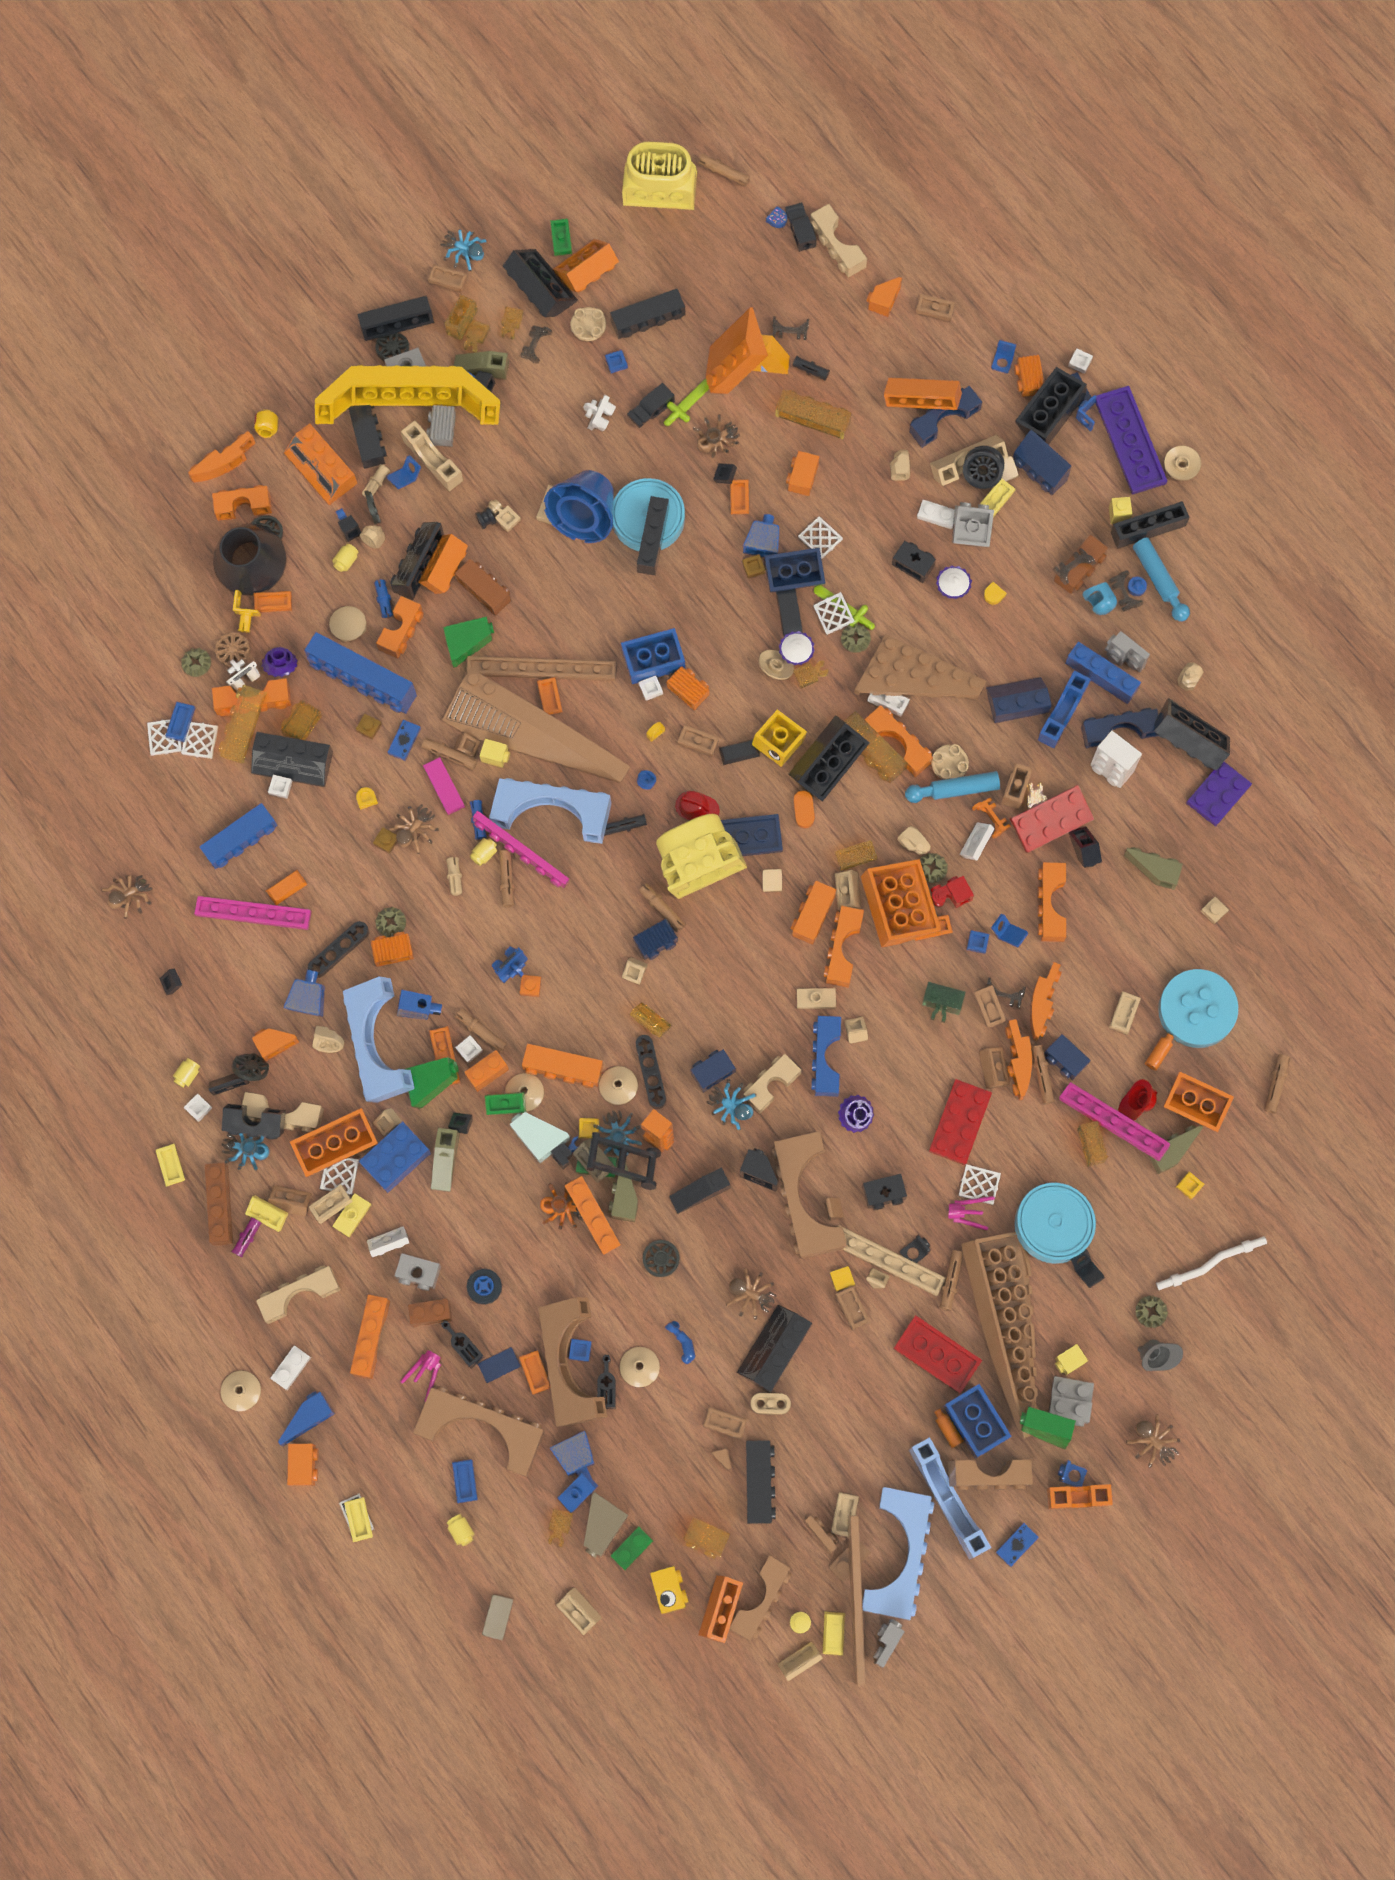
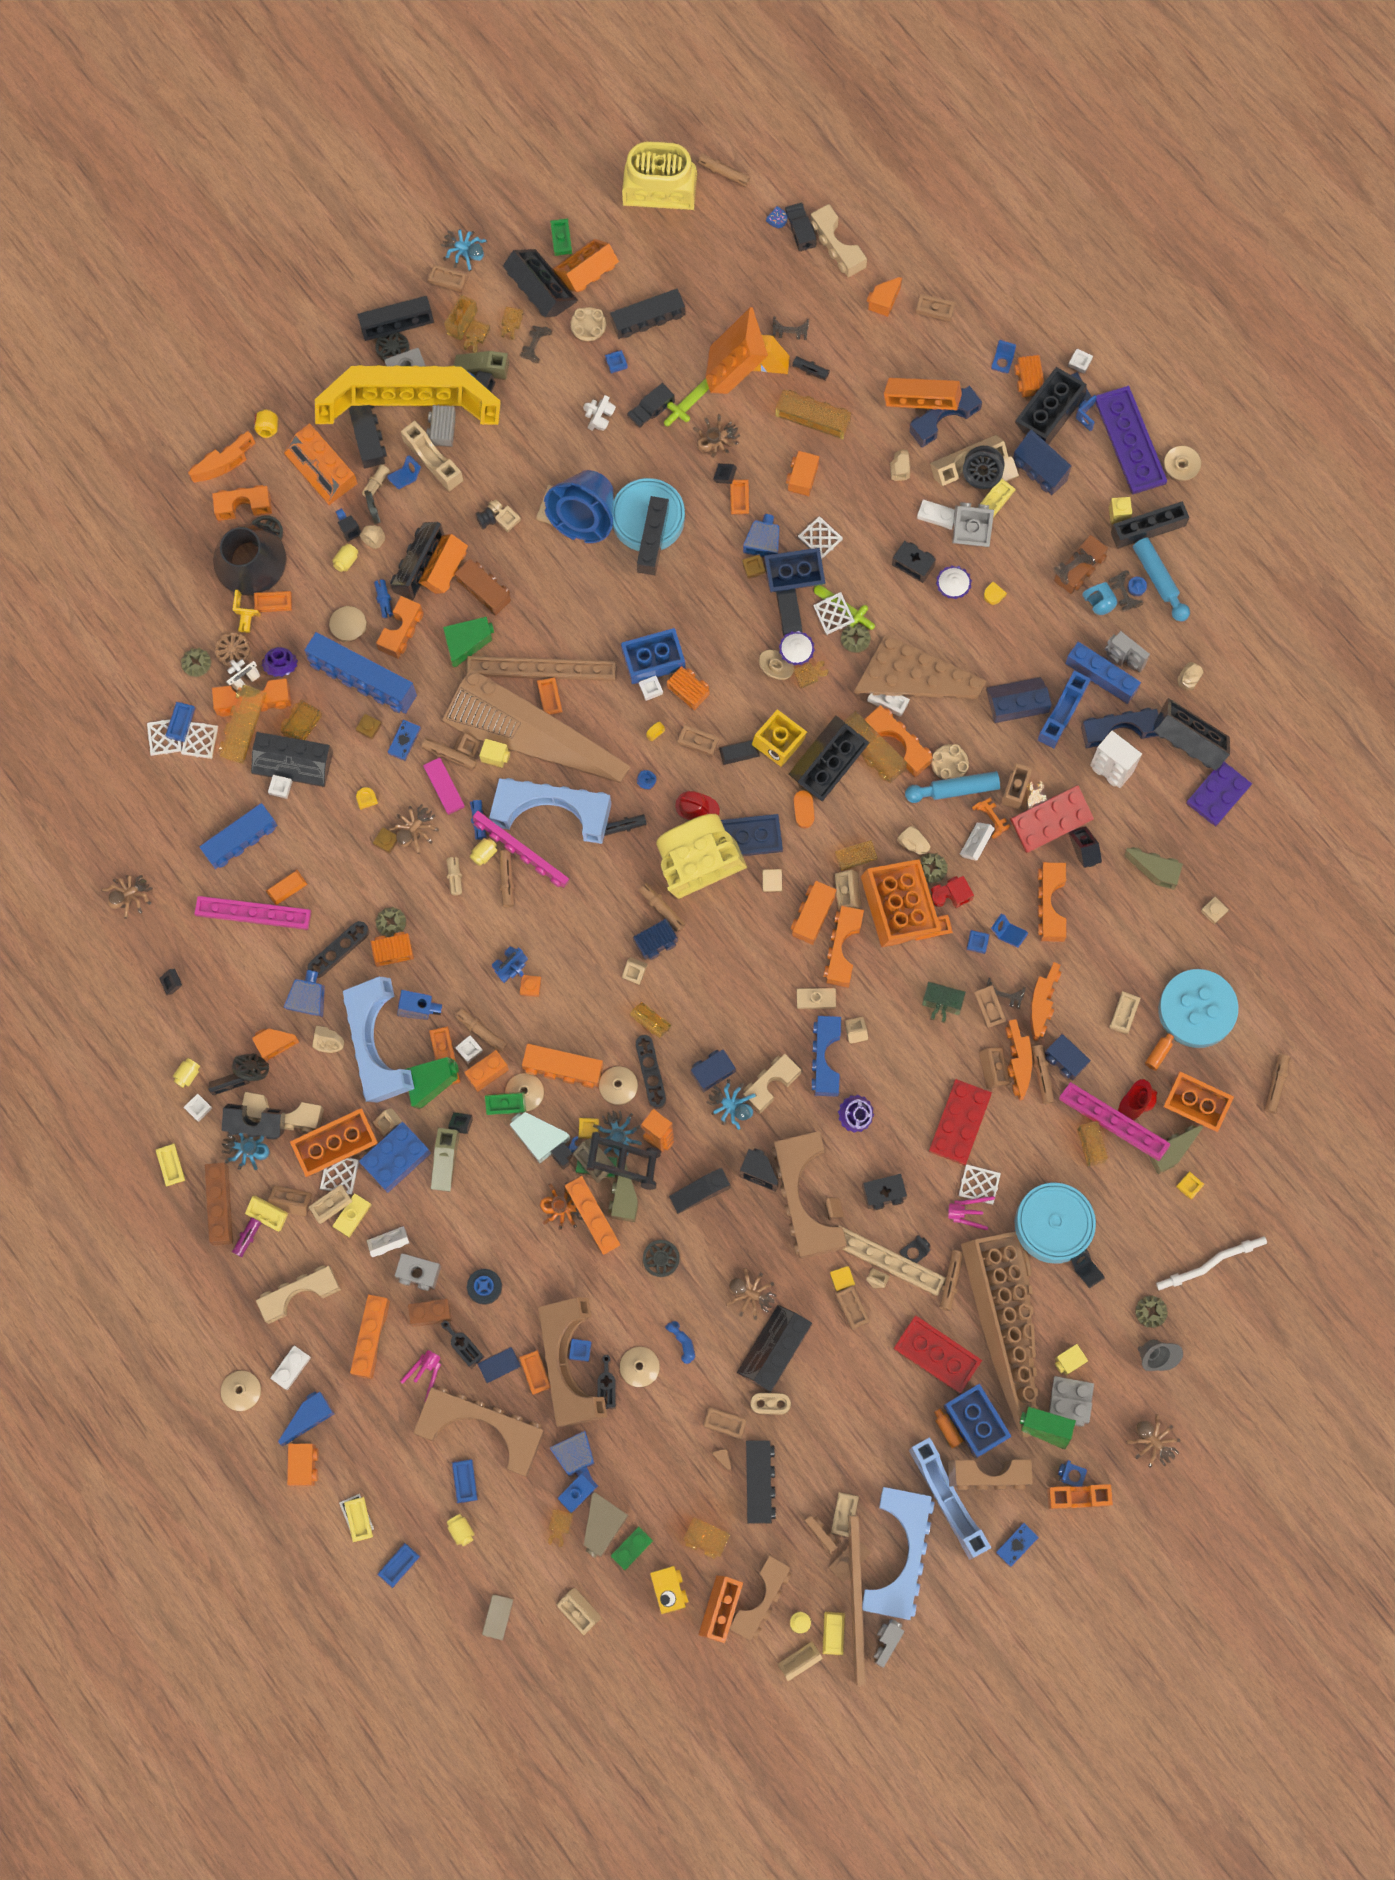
none -> blue tile [378,1543,420,1588]

